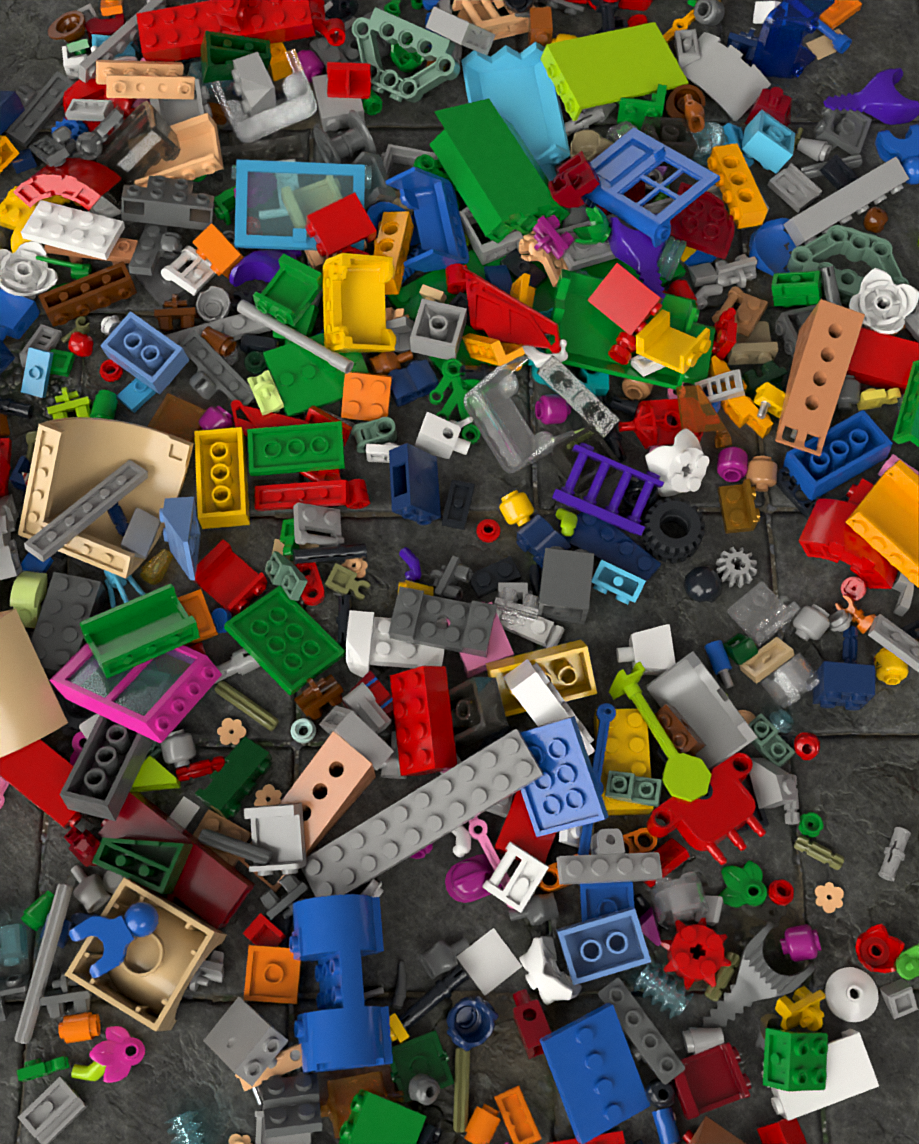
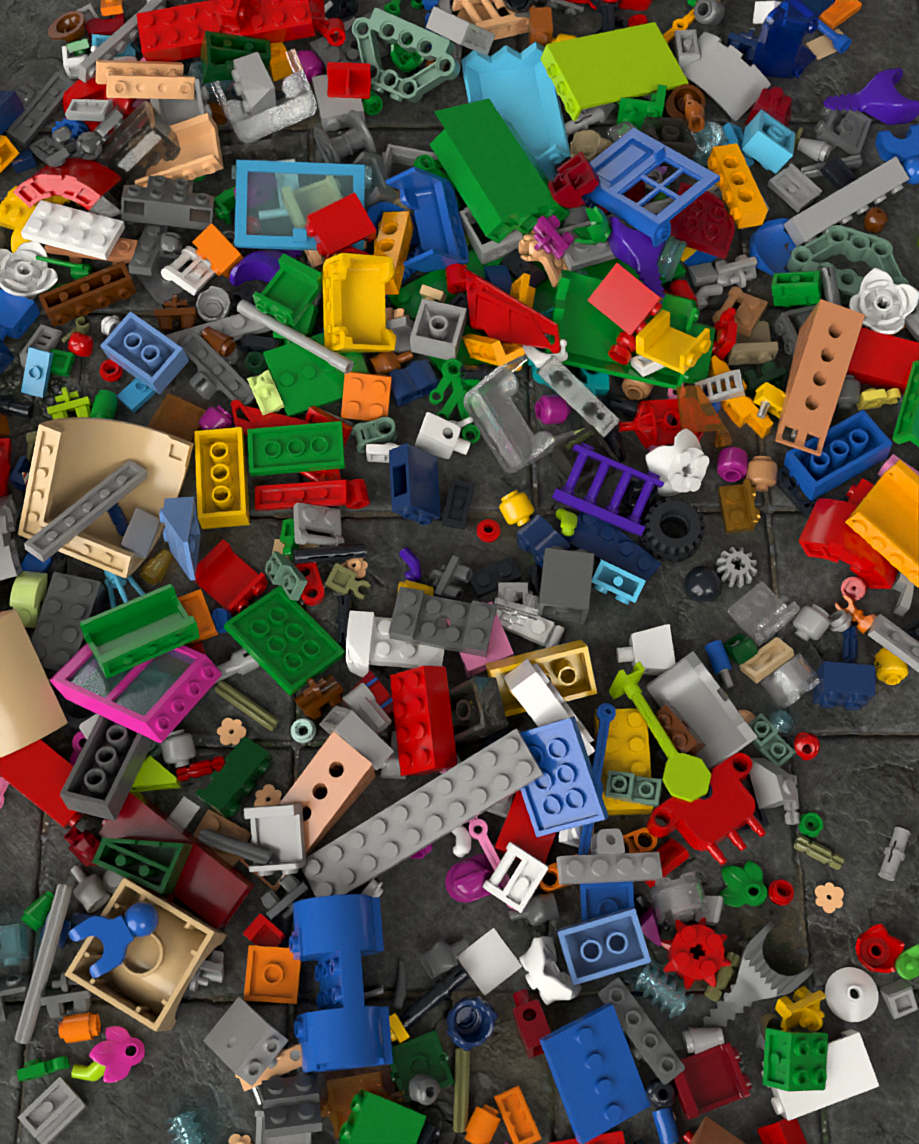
magenta head [780,924,821,962] -> none

